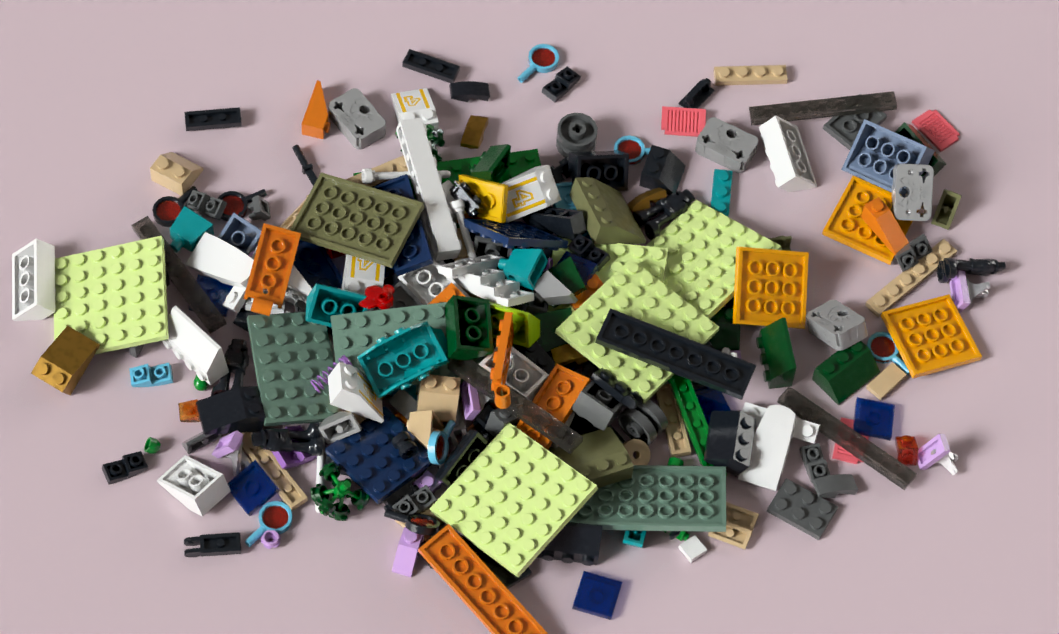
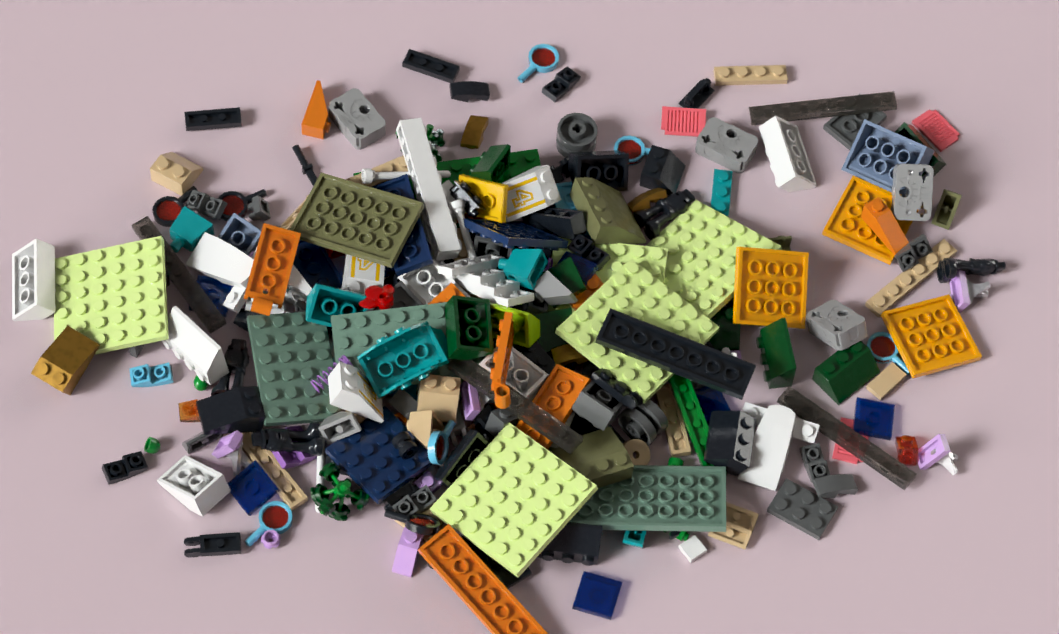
white slope [391,88,439,131] -> none

